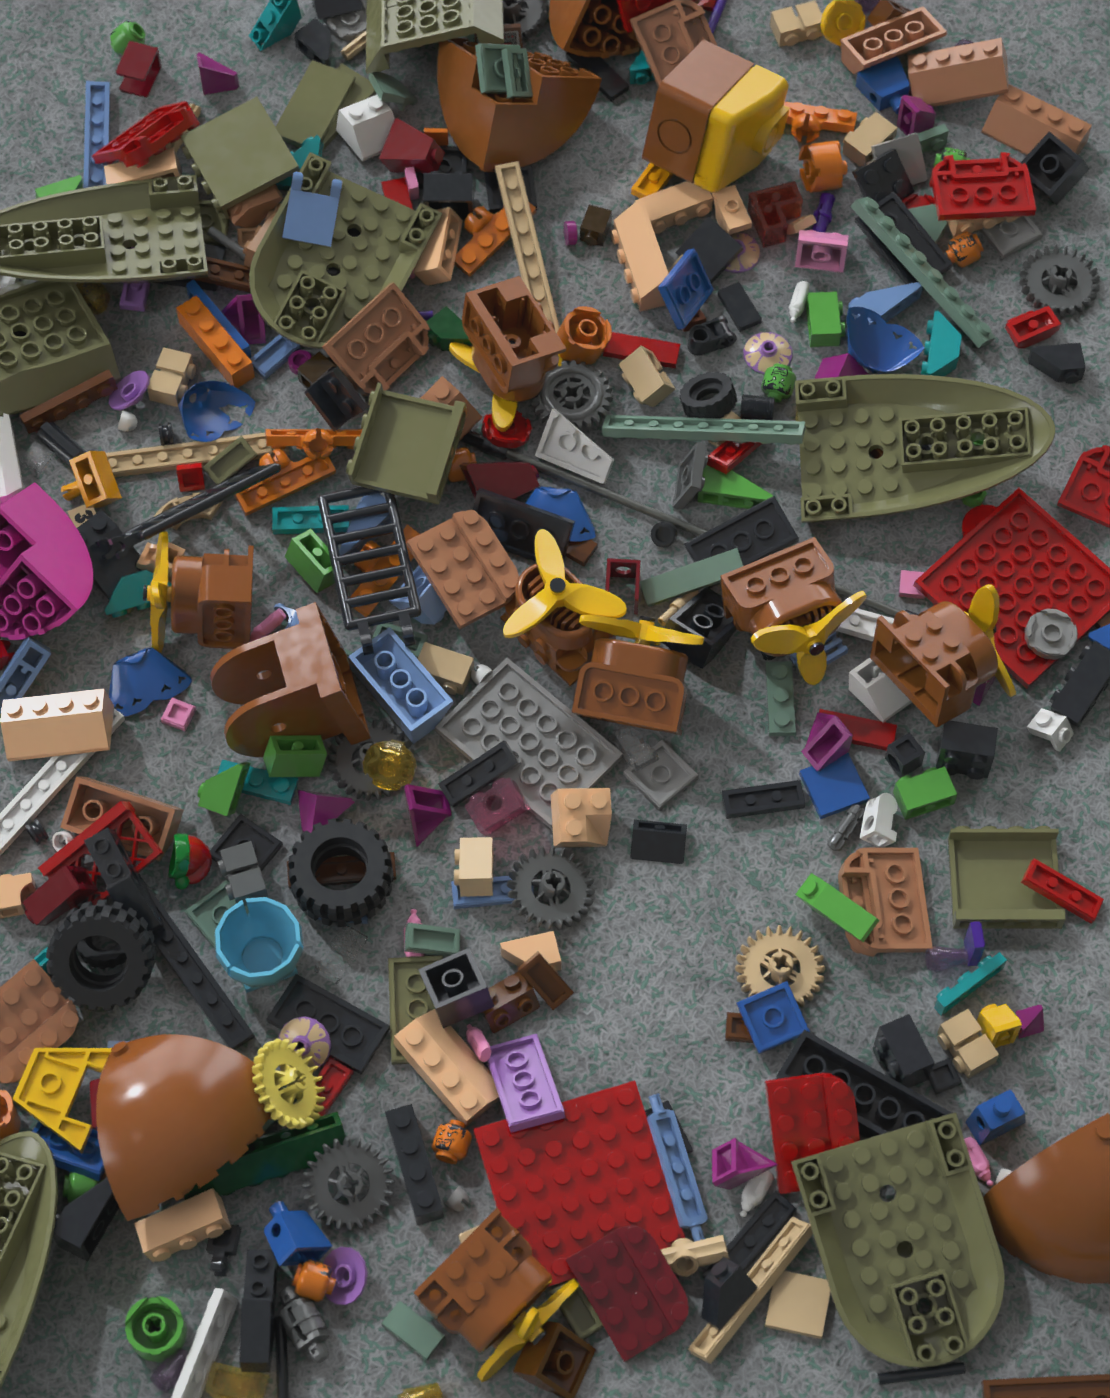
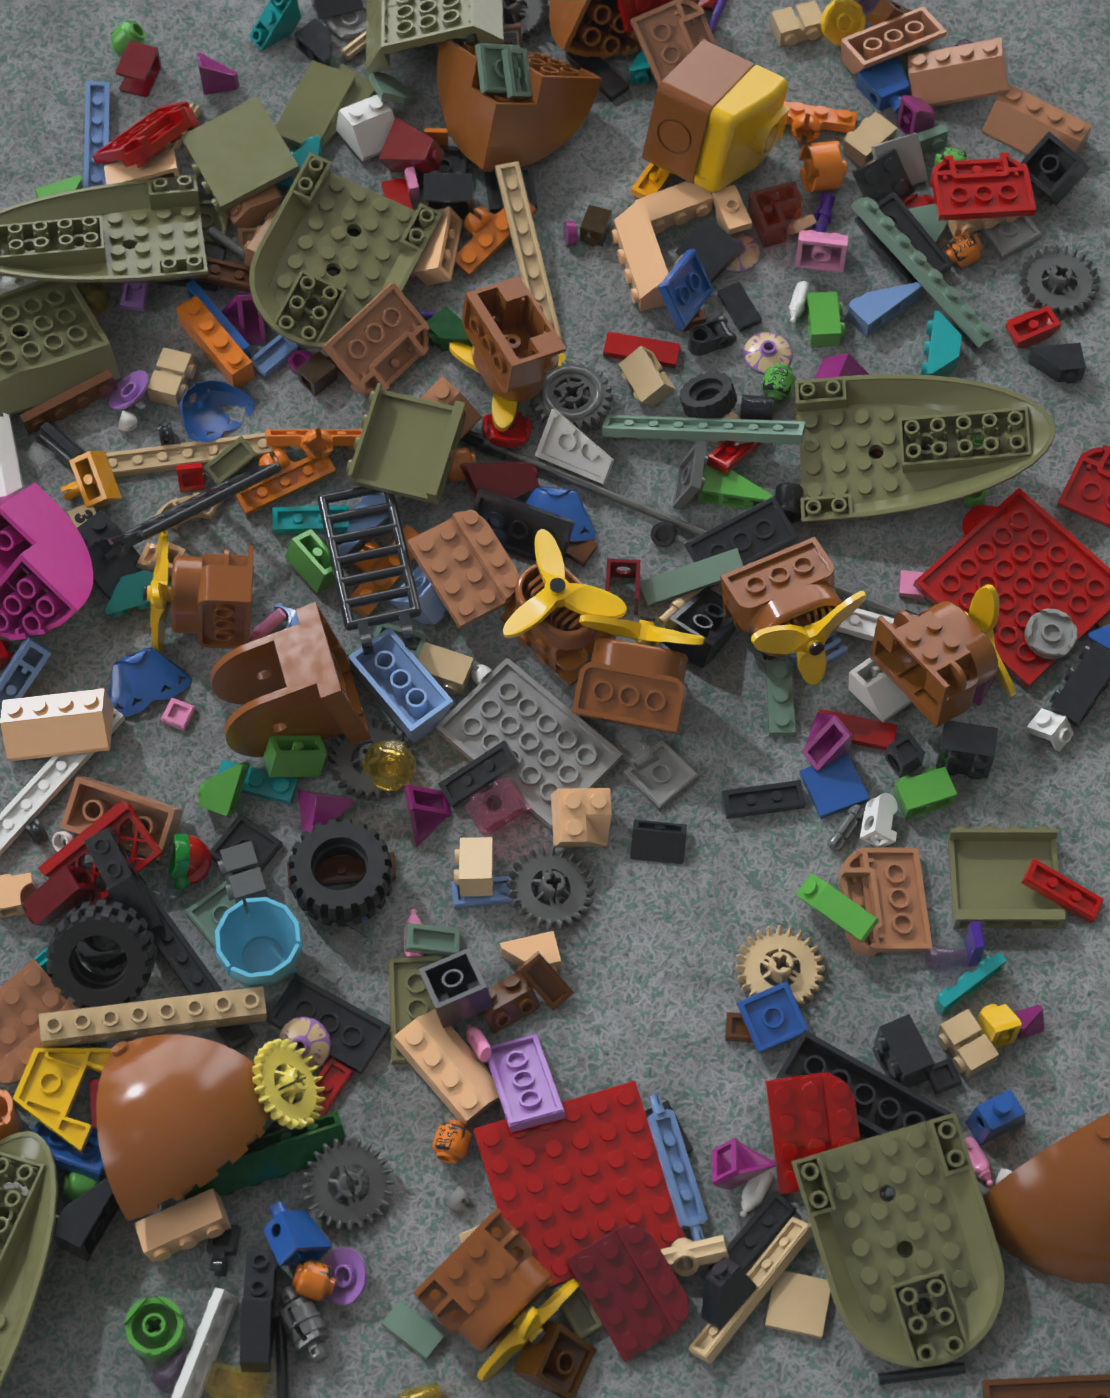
medium blue flag [282,172,342,247] -> none
black bracket [305,366,368,431] -> none
black brick [385,1104,444,1226] -> none
orange brick [557,306,612,365] -> none
blue piece [847,307,924,374] -> none
none -> tan brick [38,986,267,1048]
none -> black piece [775,482,803,523]

